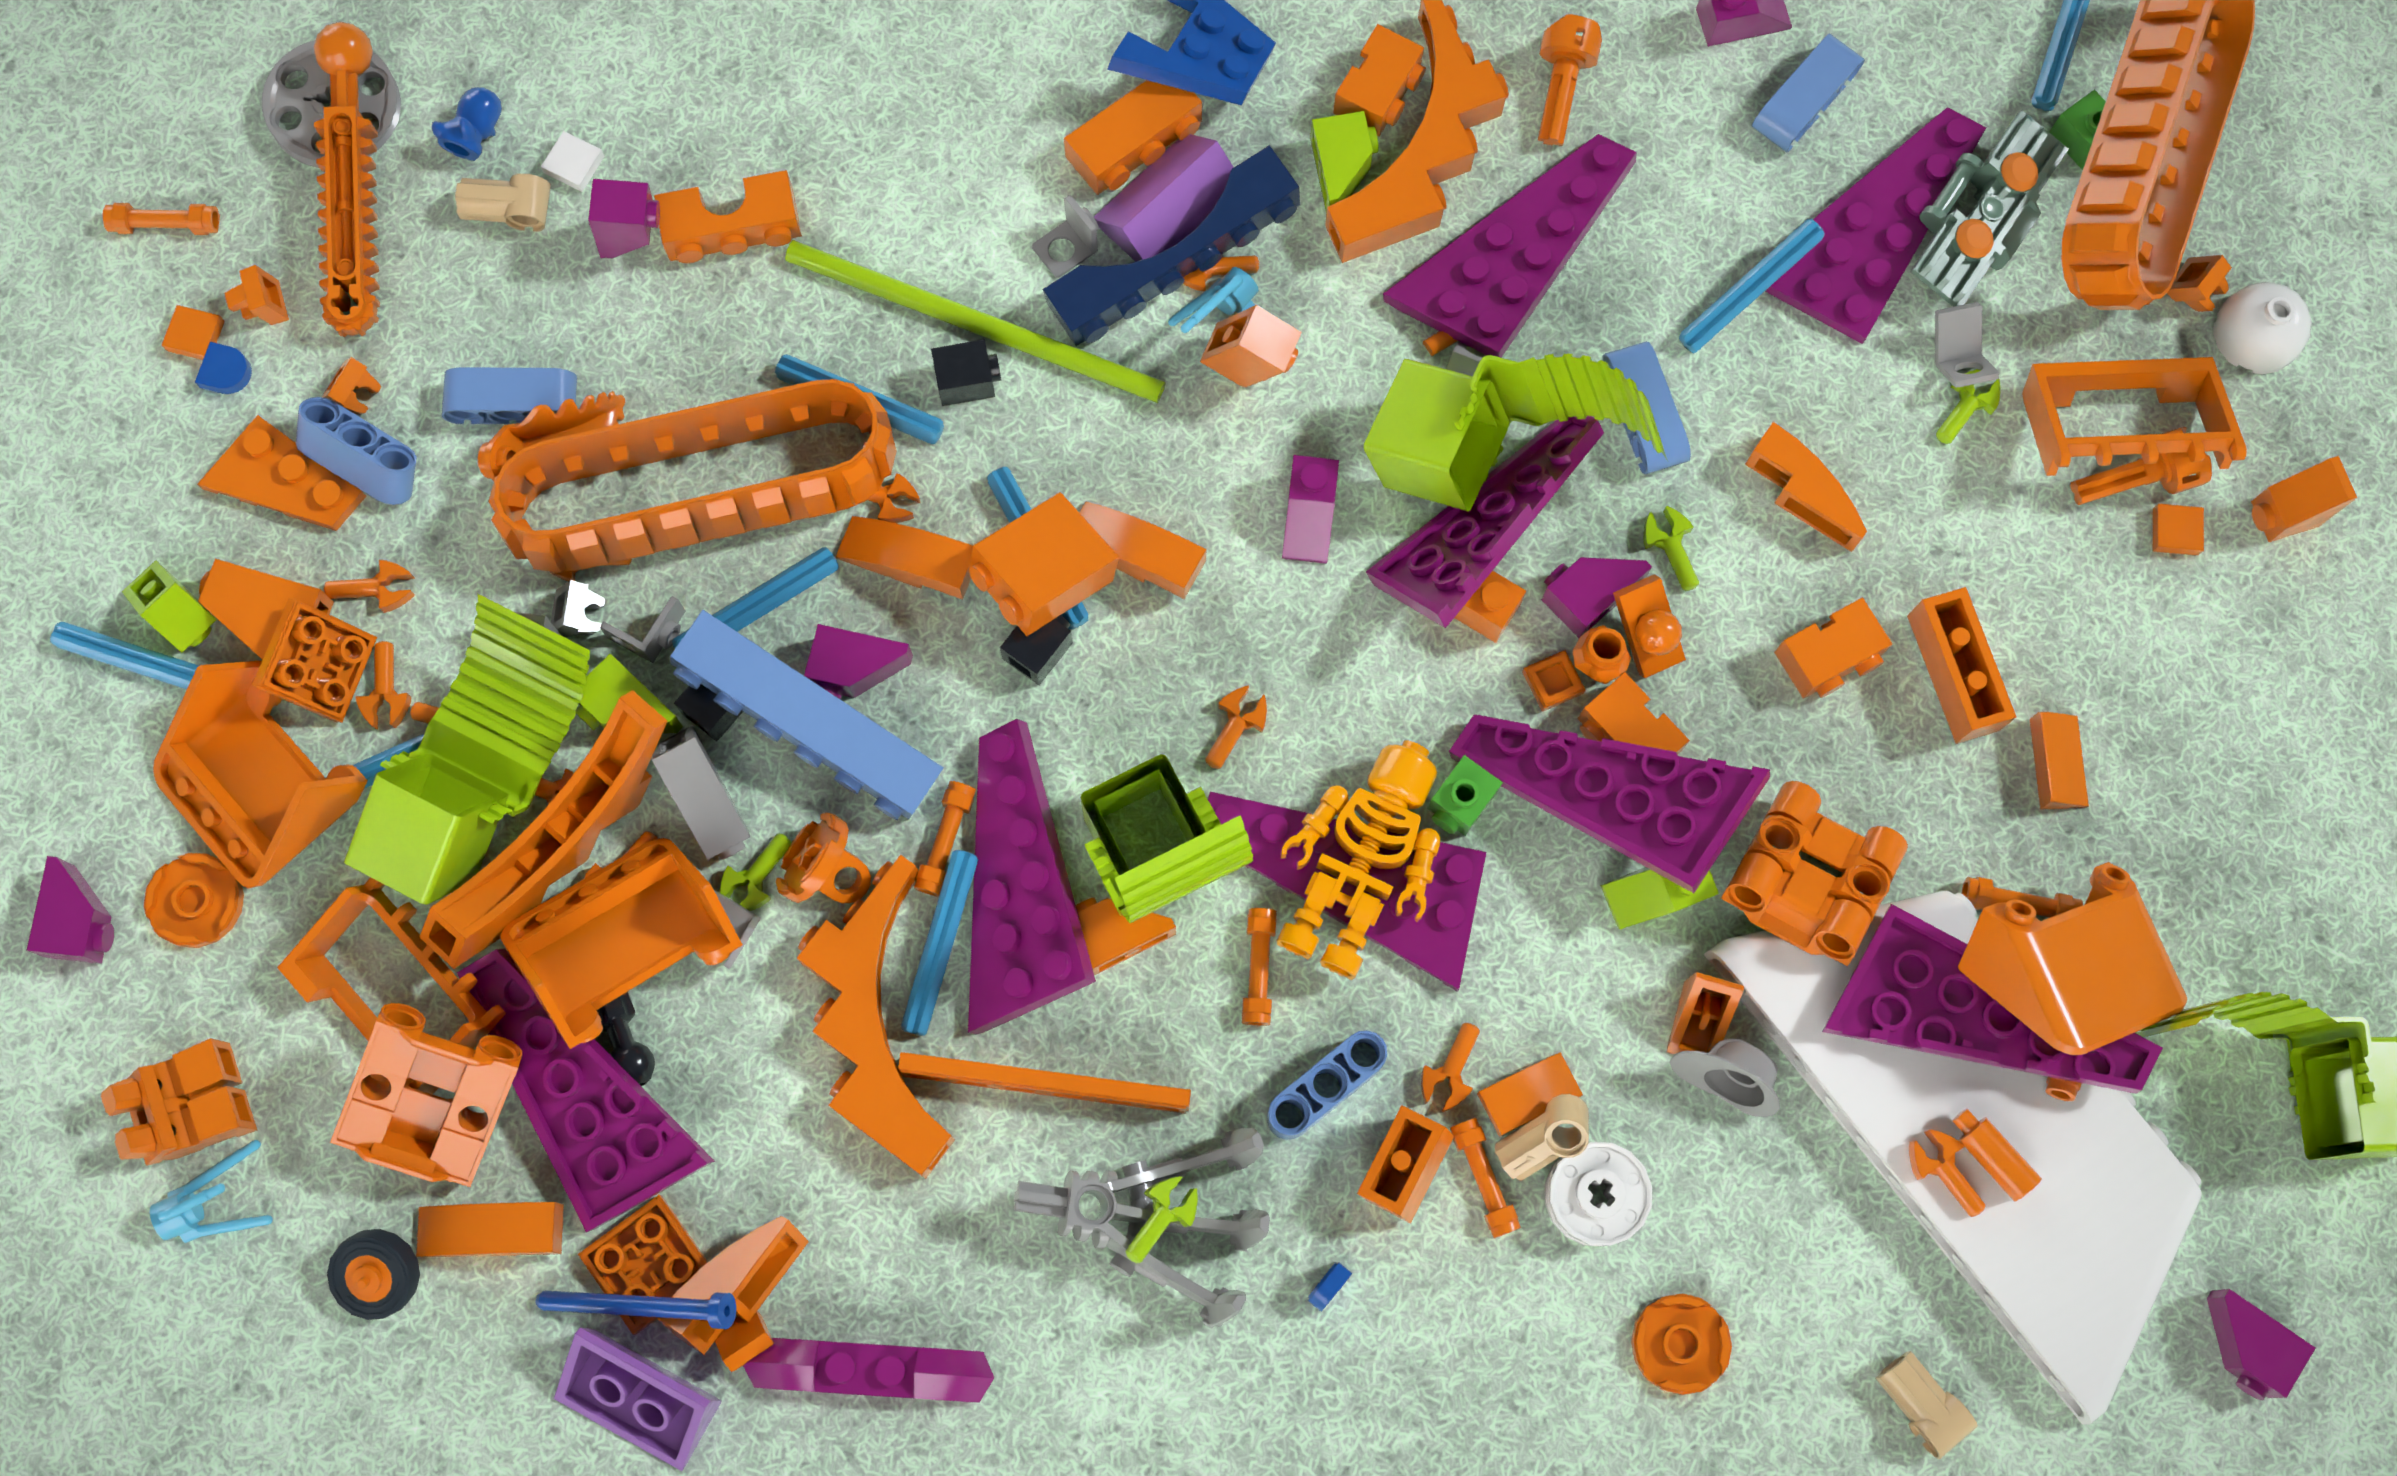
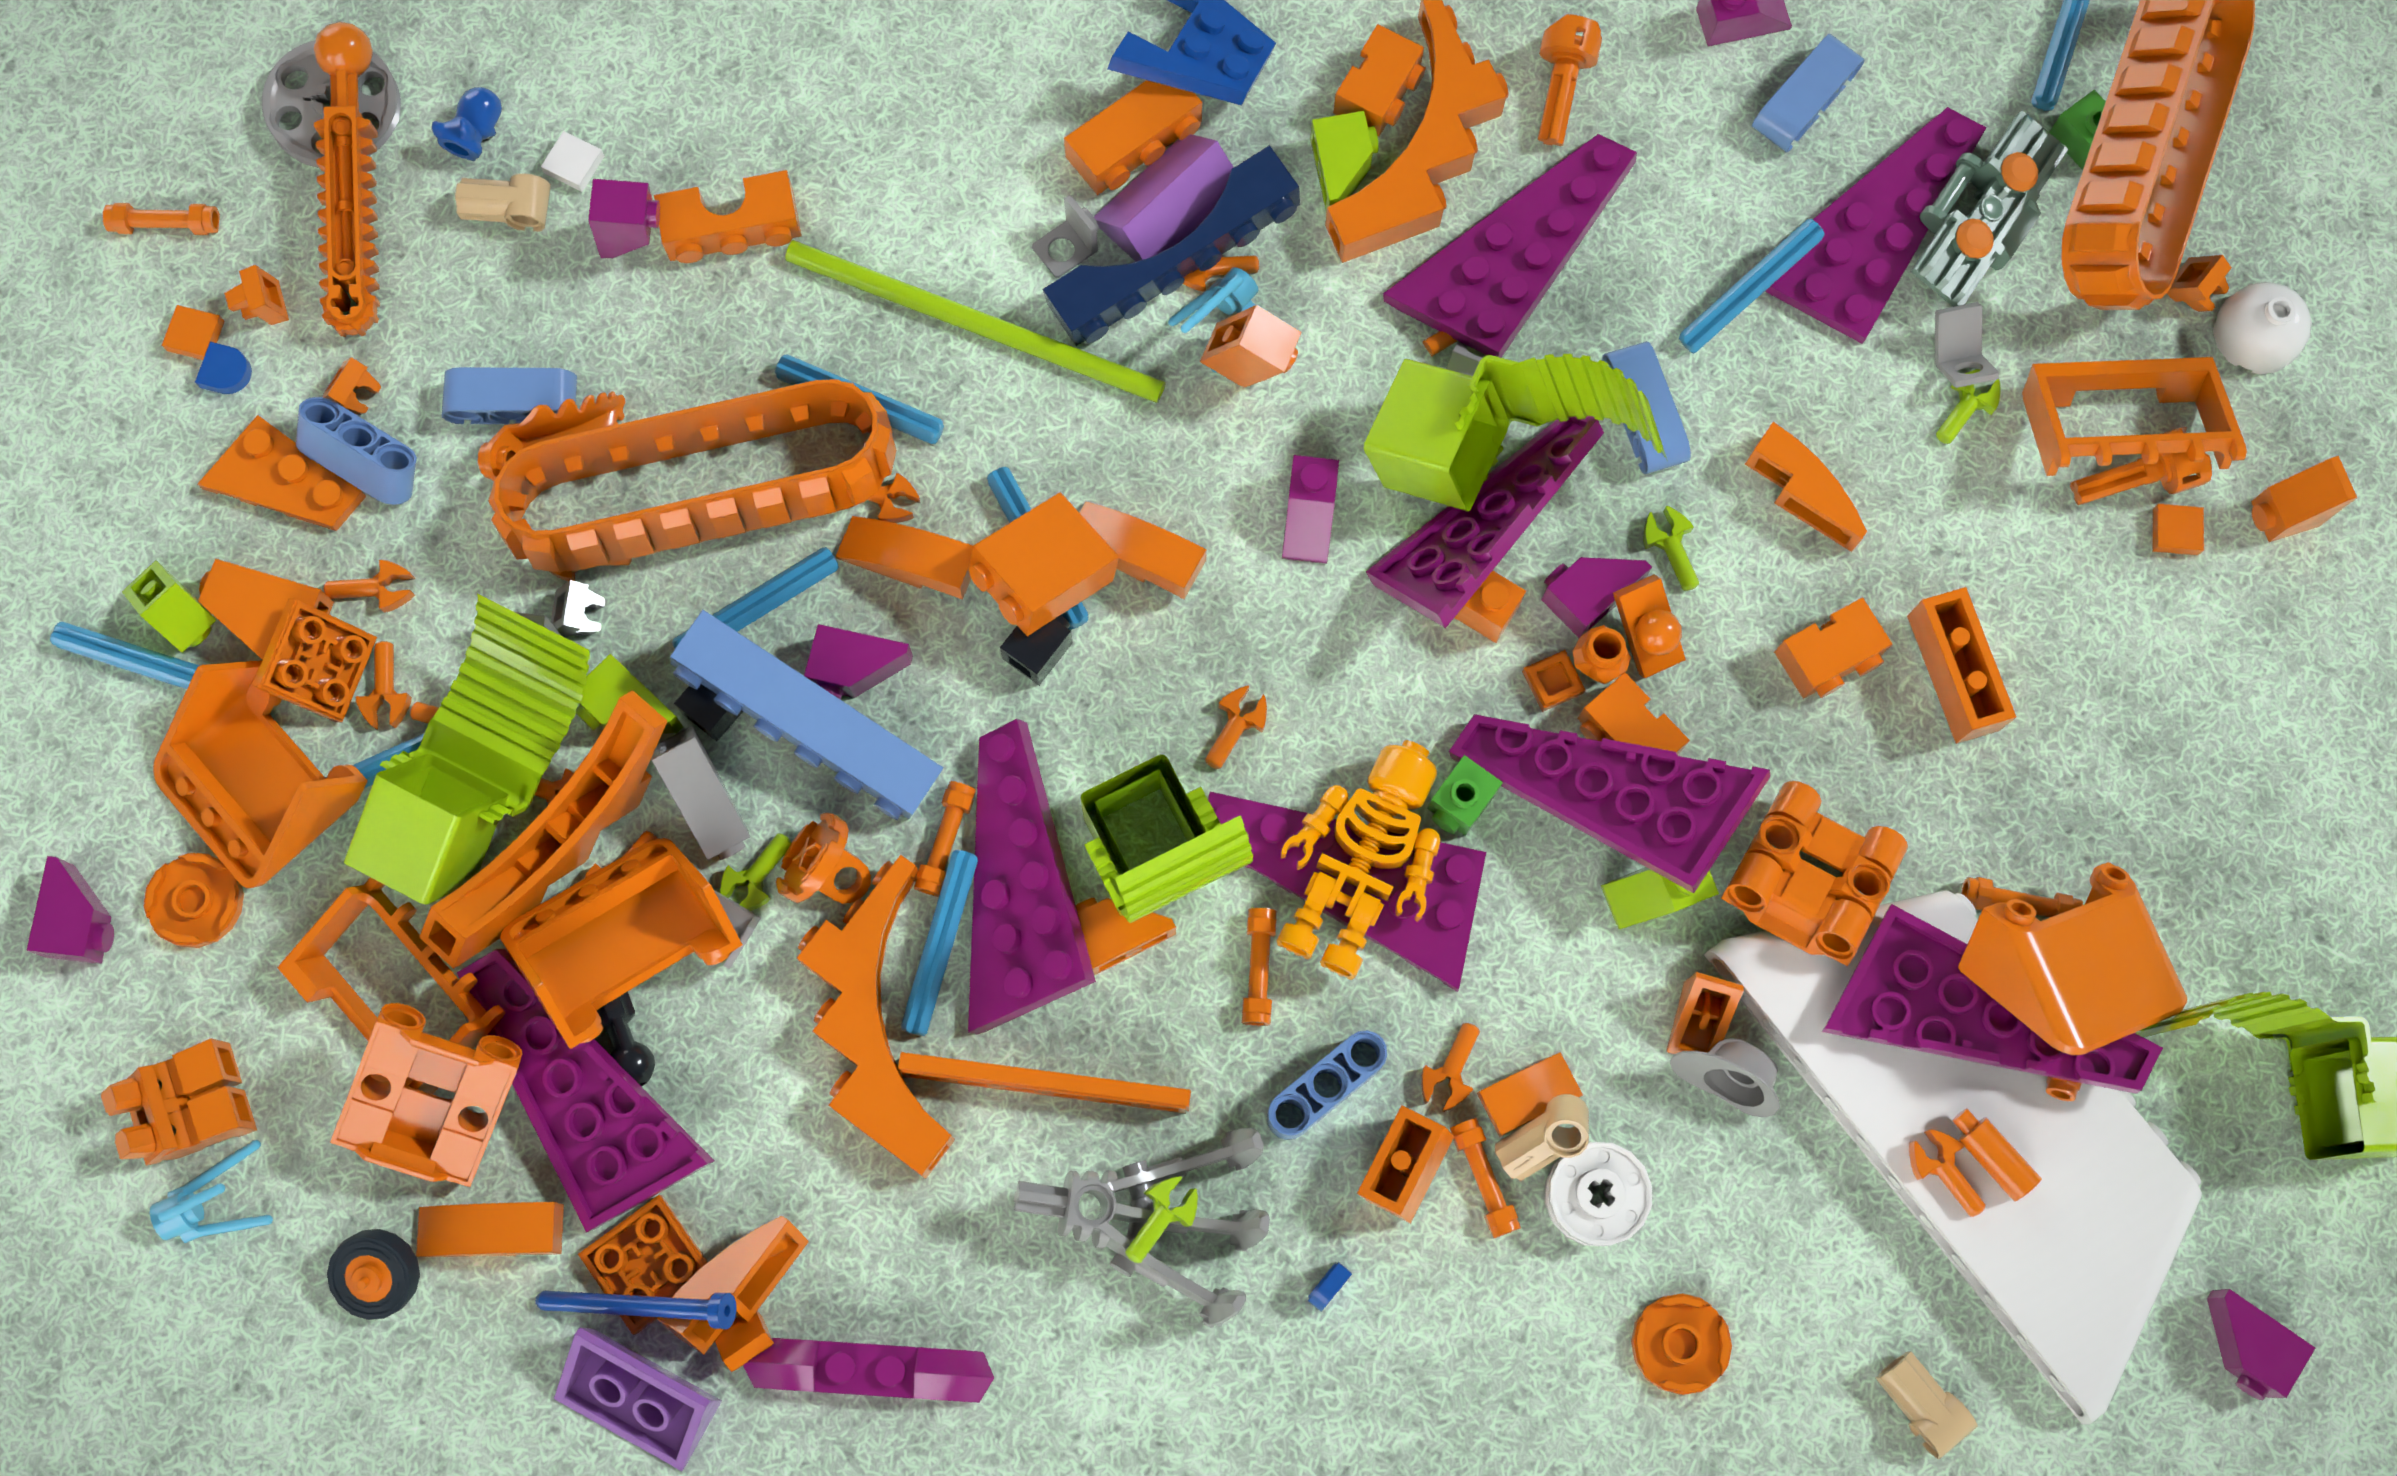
light grey bracket [599,596,686,663] -> none
black brick [931,339,1002,406] -> none
orange slope [2030,712,2089,809] -> none

